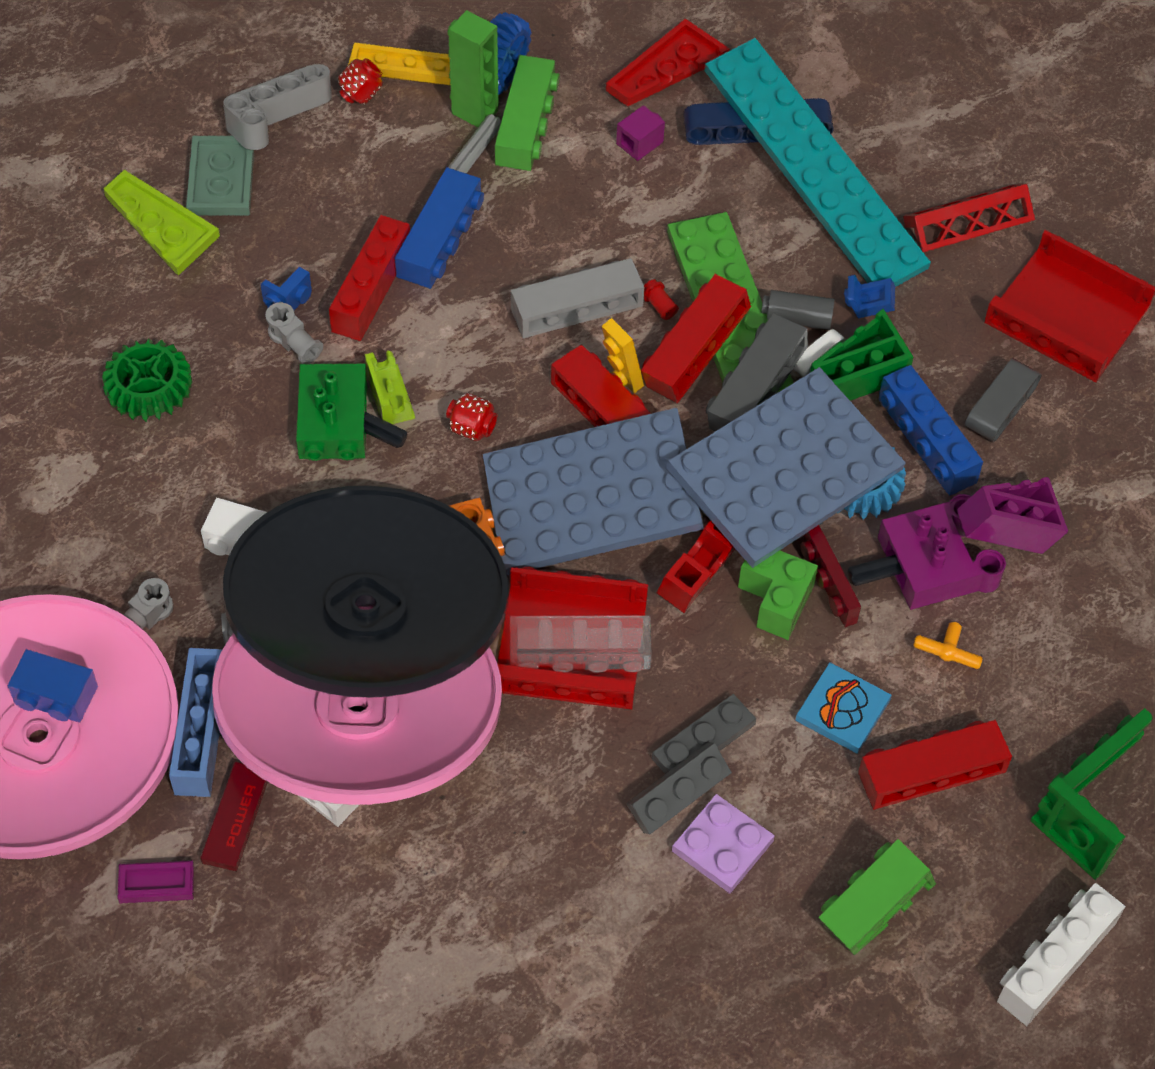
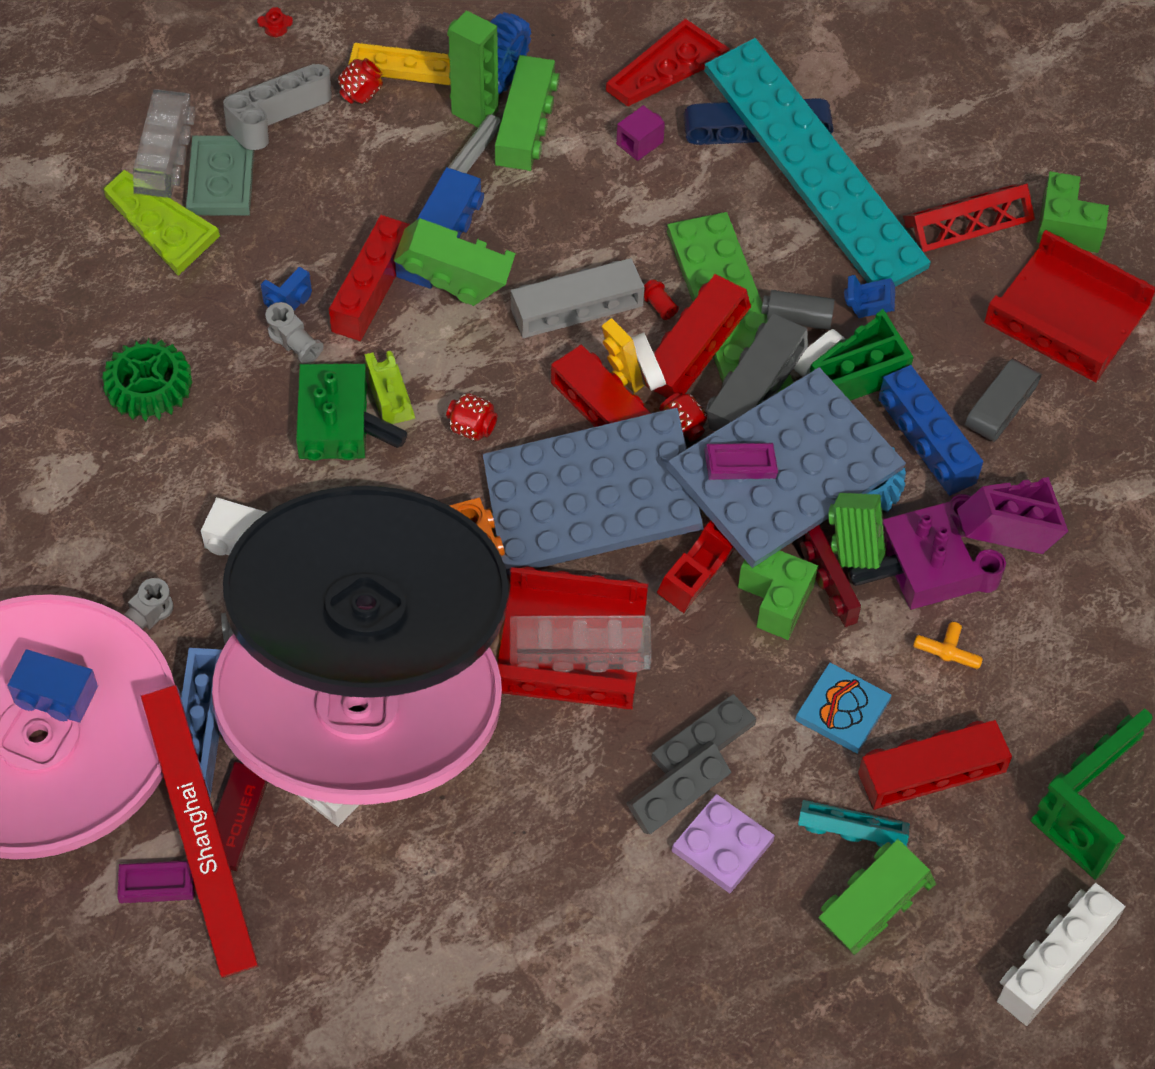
none -> clear brick [133,89,195,198]
none -> red tile [141,685,259,978]
none -> red plate [257,7,293,37]
none -> bright green wedge [394,218,516,306]
none -> white beam [632,332,666,391]
none -> red head [659,393,707,442]
none -> magenta tile [704,443,778,480]
none -> teal plate [798,800,910,847]
none -> bright green brick [828,493,885,569]
none -> bright green brick [1037,171,1109,253]

